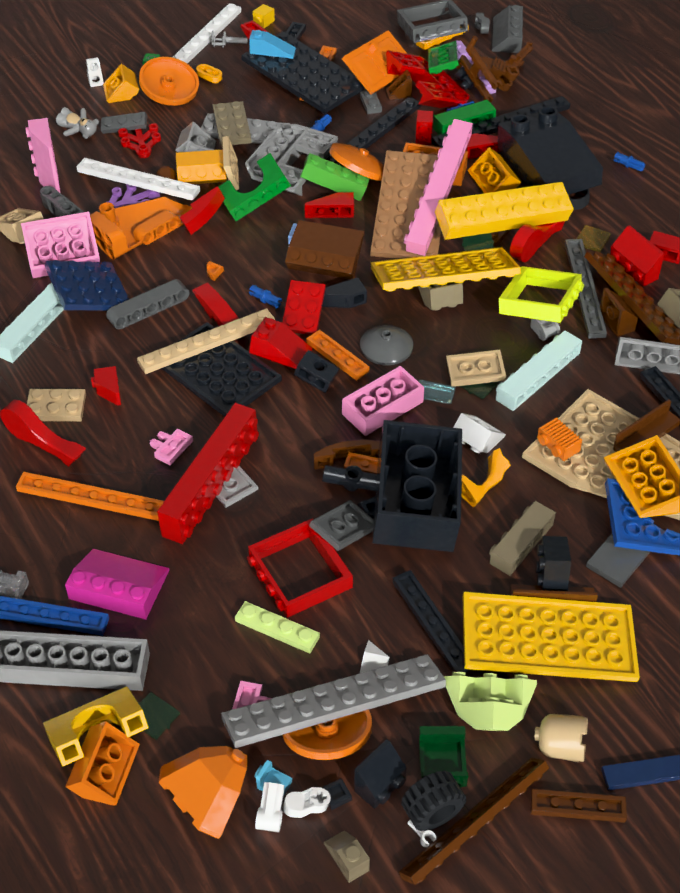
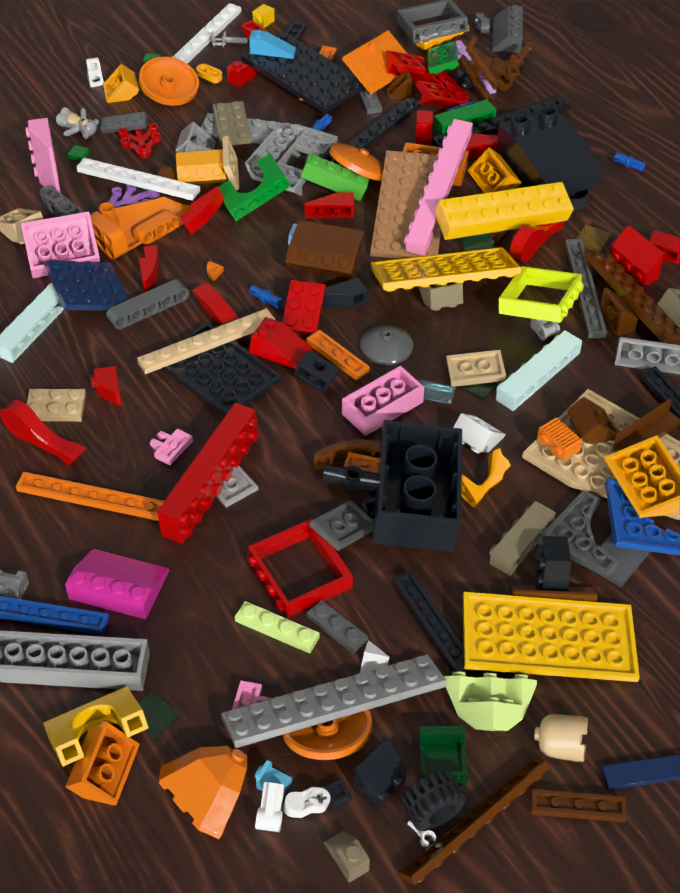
none -> green tile [68,145,89,162]
none -> red slope [139,245,159,293]
none -> red slope [227,60,258,87]
none -> dark grey plate [307,600,368,654]
none -> dark grey plate [538,490,618,578]
none -> reddish brown slope [567,397,618,444]

